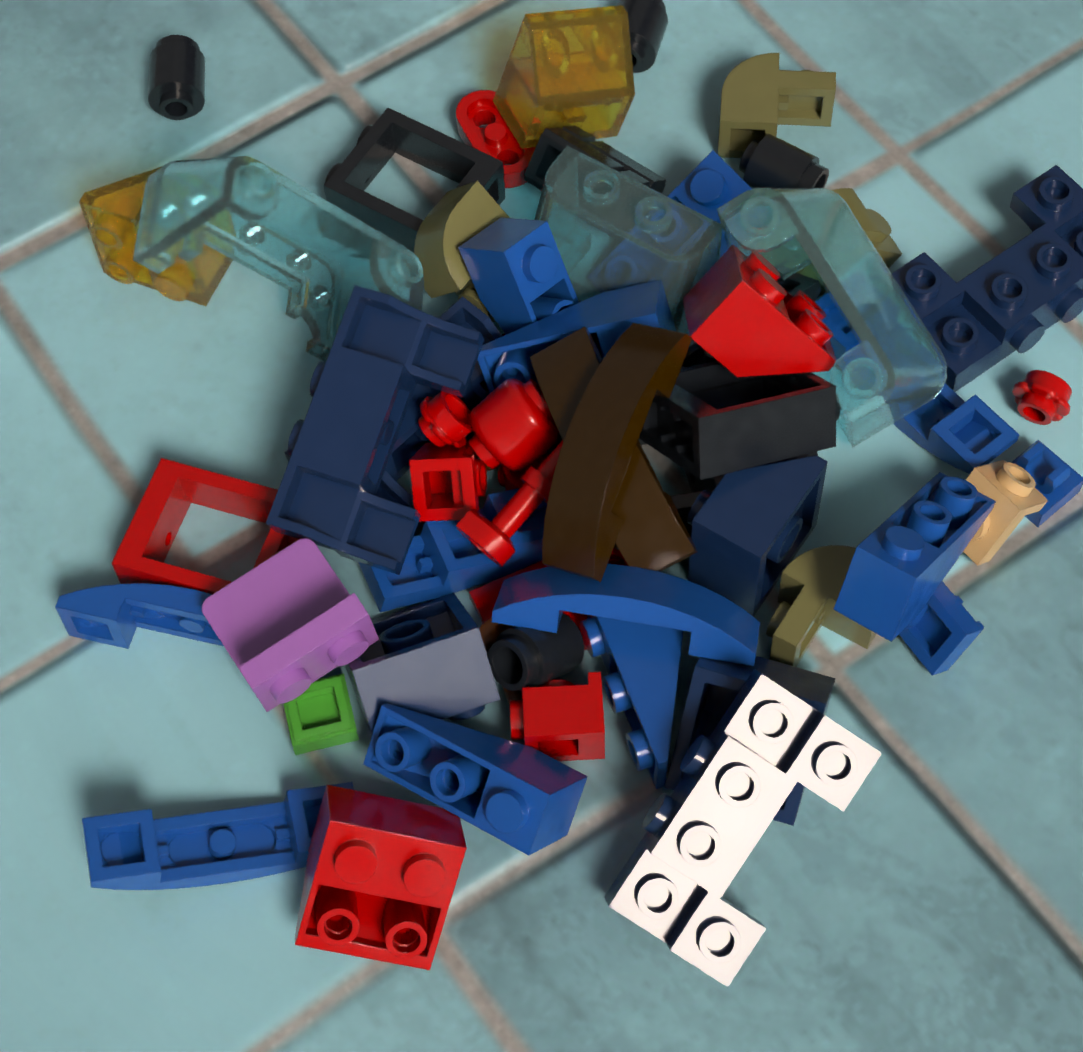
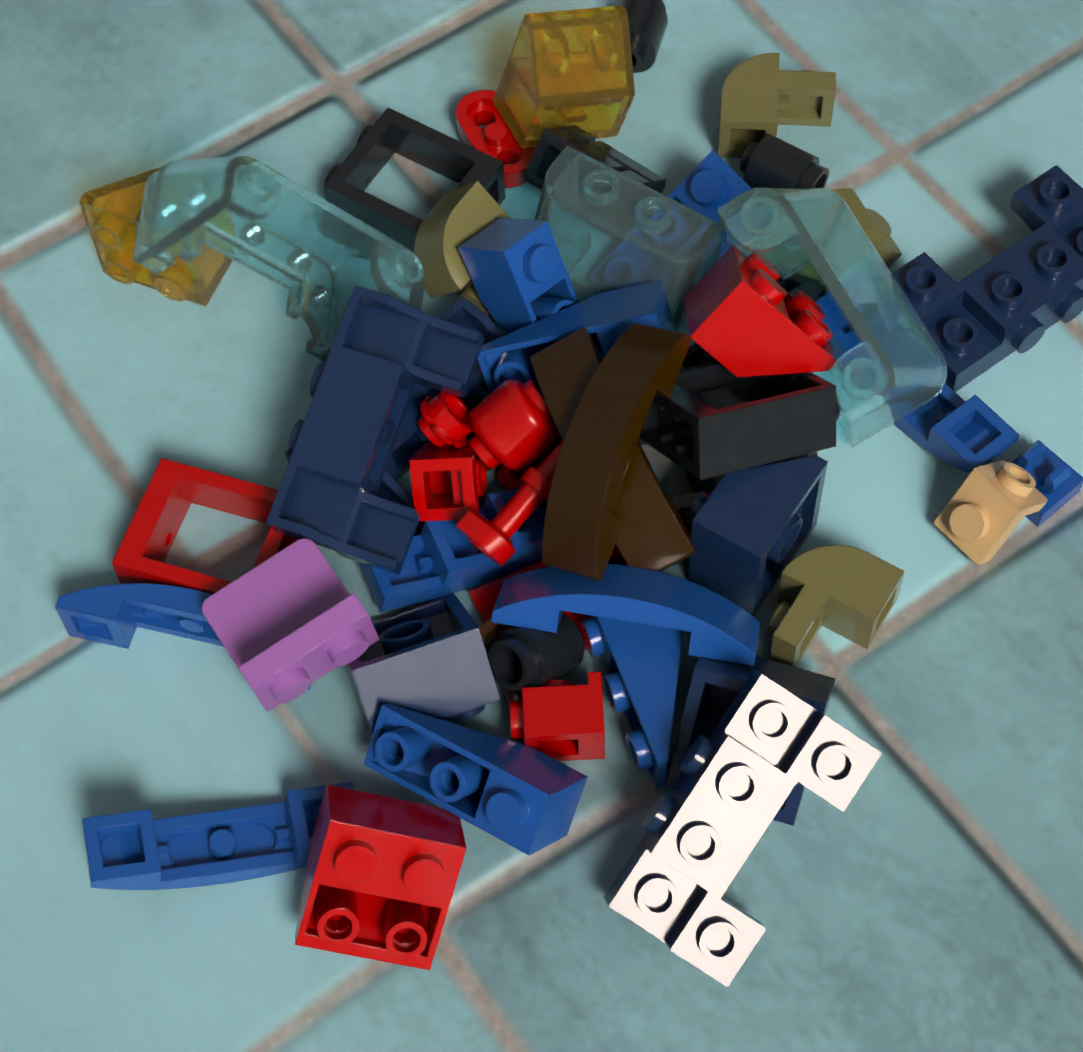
black brick [148,35,205,120] -> none
bright green tile [283,673,359,755] -> none
blue slope [833,472,996,642] -> none
blue tile [899,581,984,676] -> none
red plate [1012,370,1072,425] -> none

